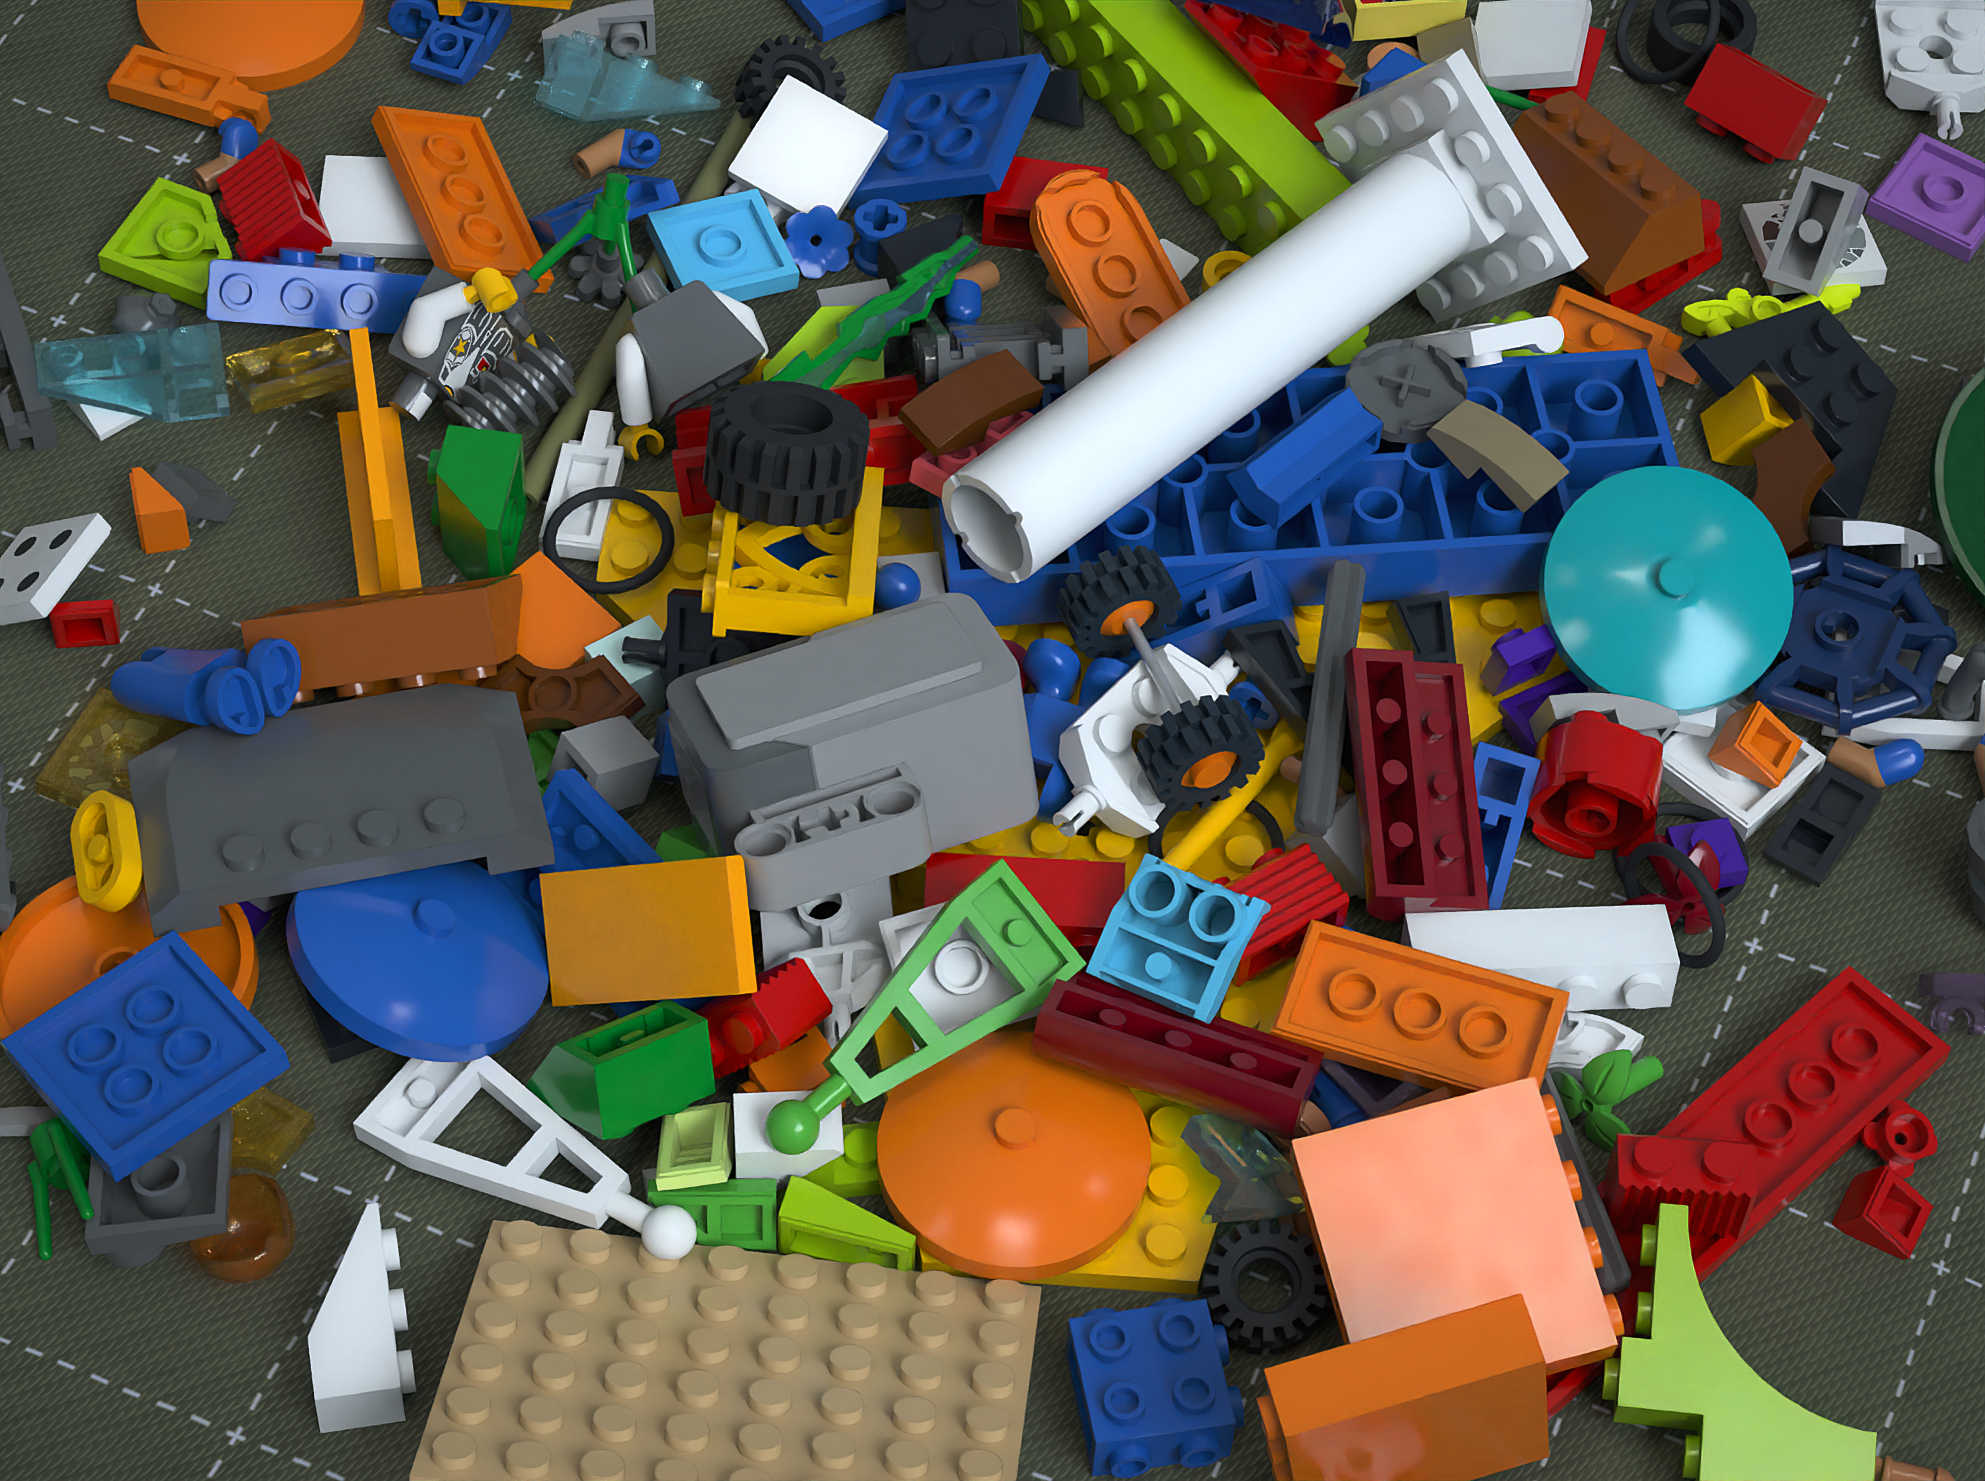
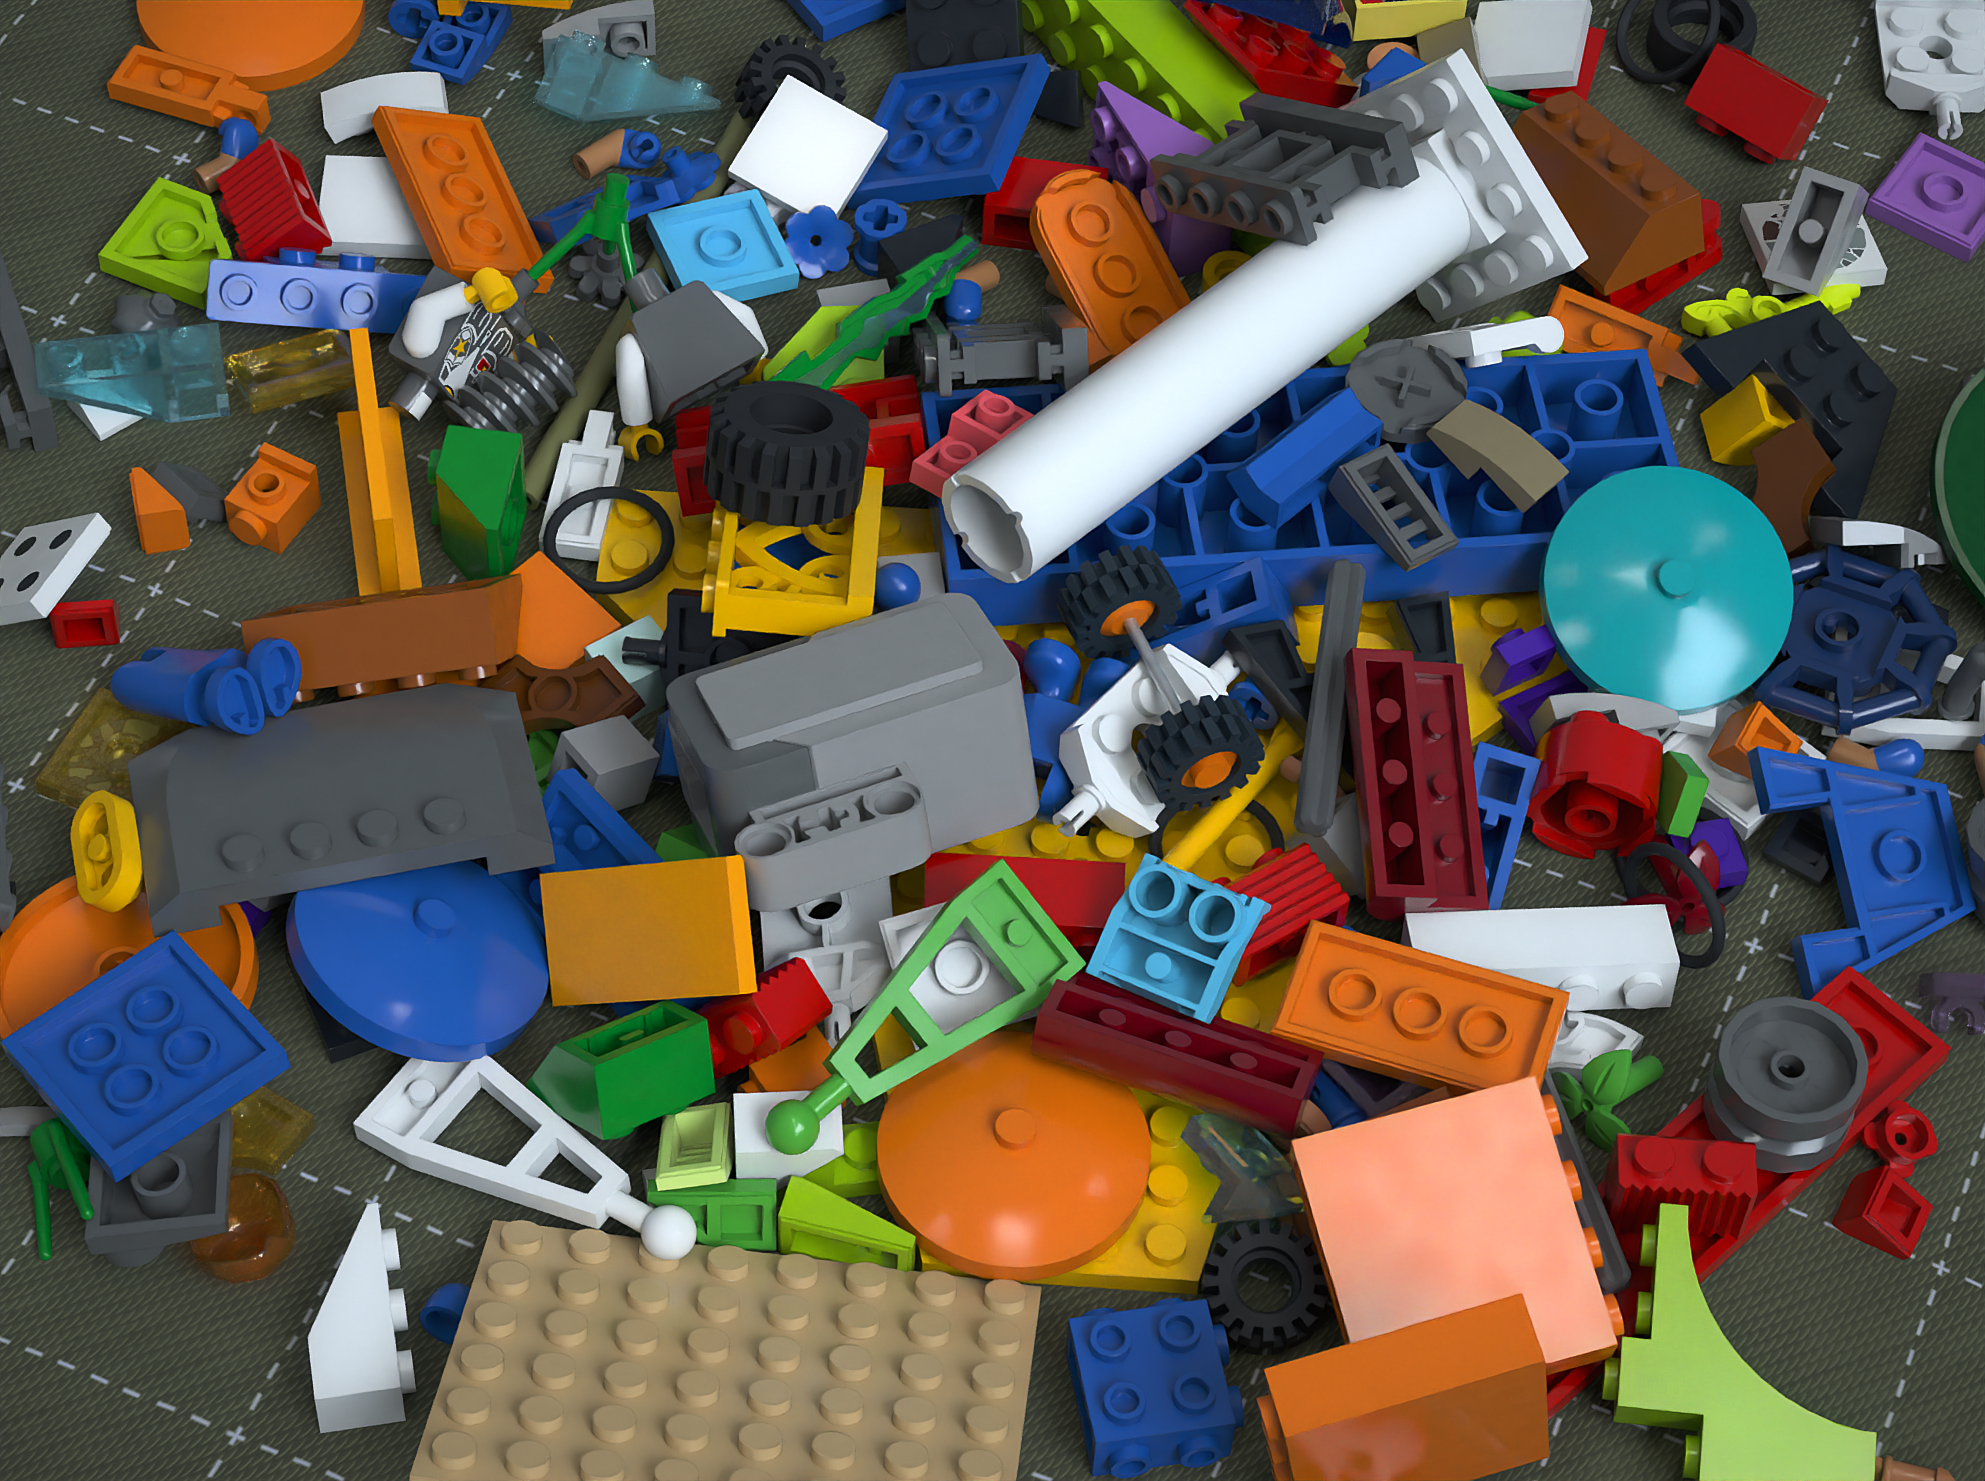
reddish brown slope [898,348,1044,458] -> none
none -> orange brick [224,442,322,555]
none -> white slope [321,72,449,144]
none -> blue hinge [420,1283,471,1345]
none -> blue plant [661,146,721,204]
none -> medium lavender slope [1087,81,1233,278]
none -> dark grey fence [1149,92,1420,246]
none -> dark grey slope [1327,443,1459,572]
none -> bright green tile [1647,750,1710,838]
none -> dark grey wheel [1702,996,1869,1173]
none -> blue wing [1747,746,1976,1000]

